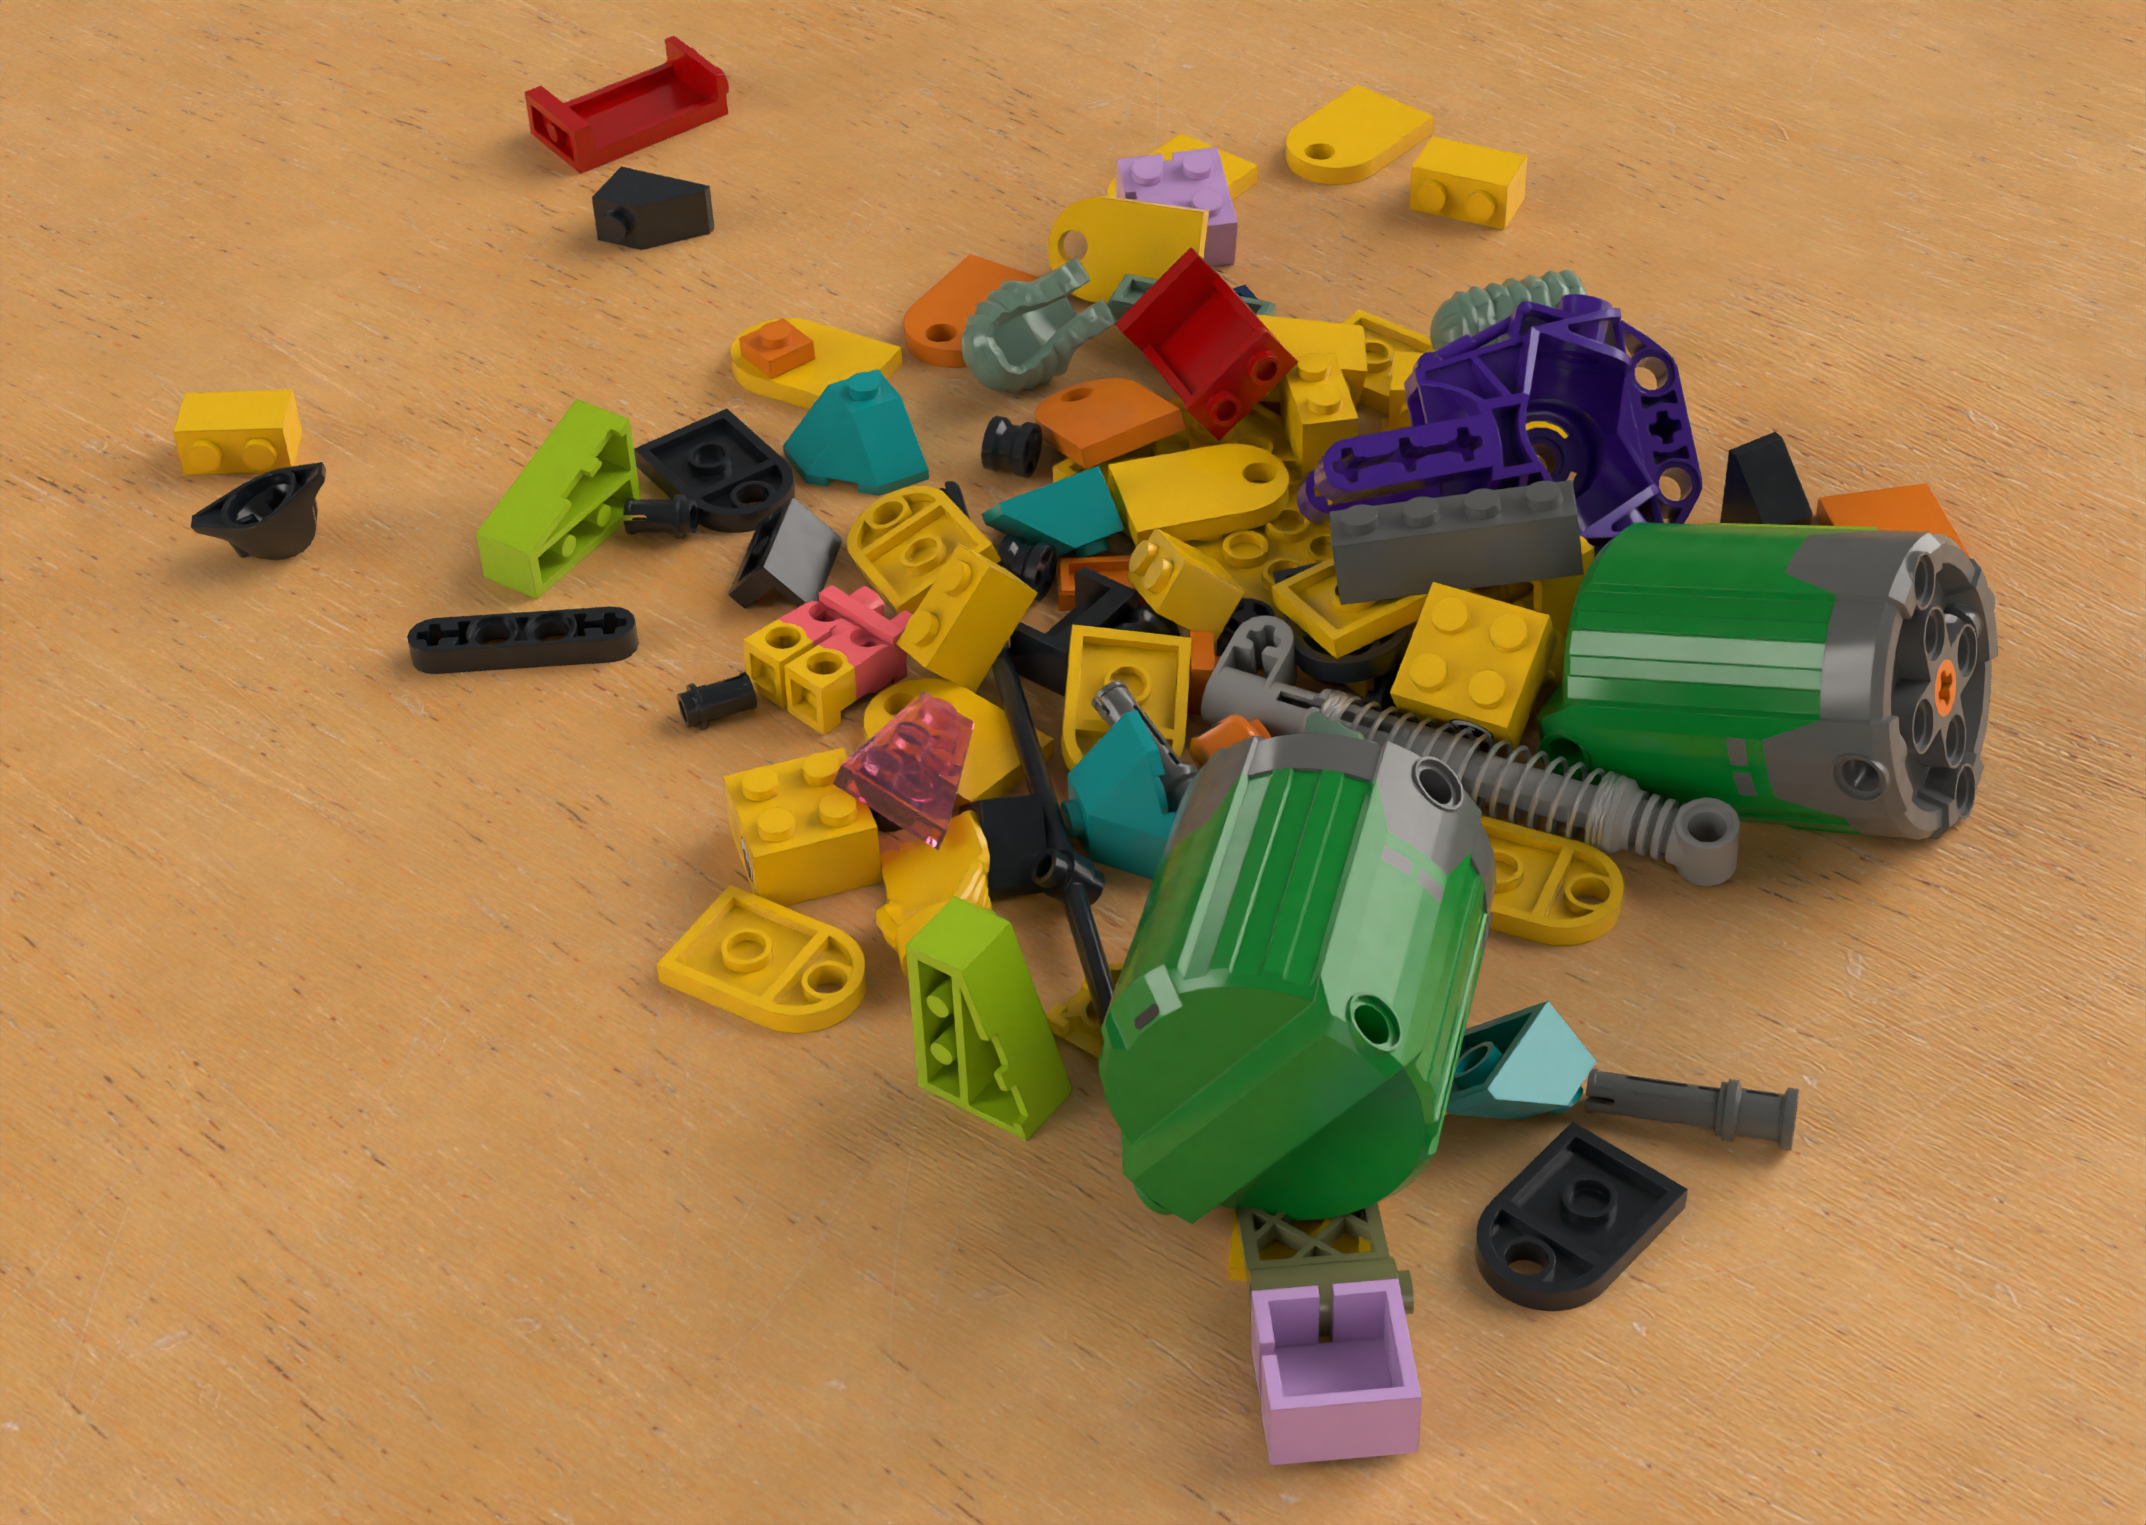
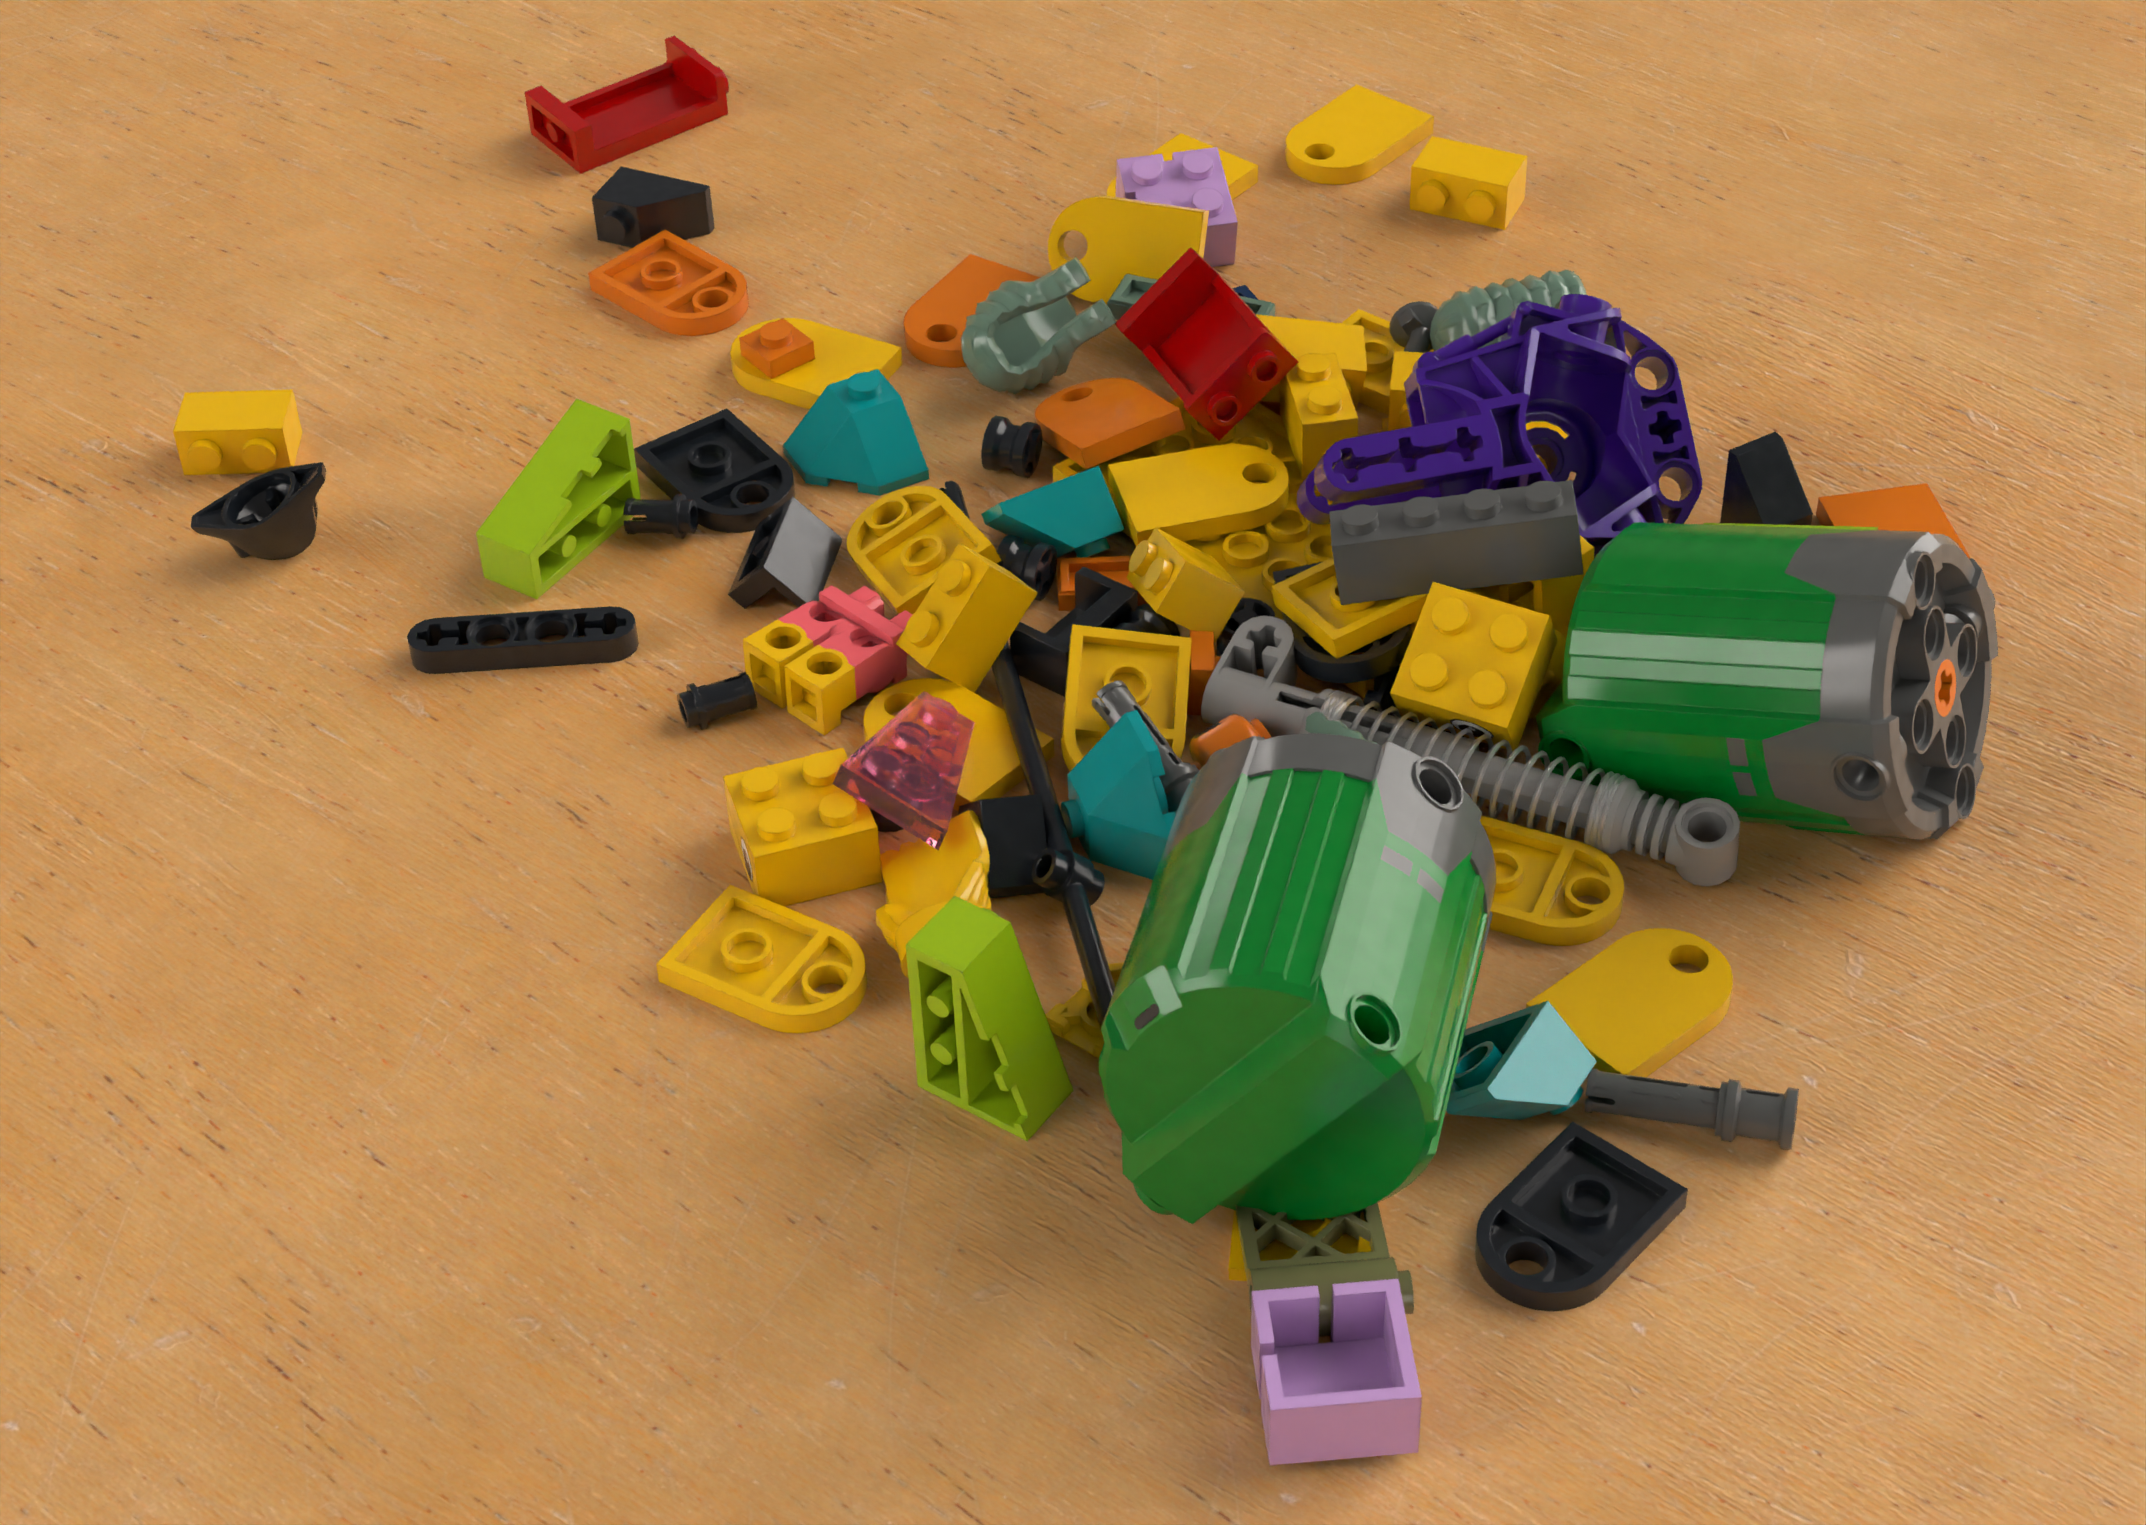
none -> orange tile [588,230,749,336]
none -> dark grey plate [1389,301,1438,353]
none -> yellow tile [1526,928,1733,1077]

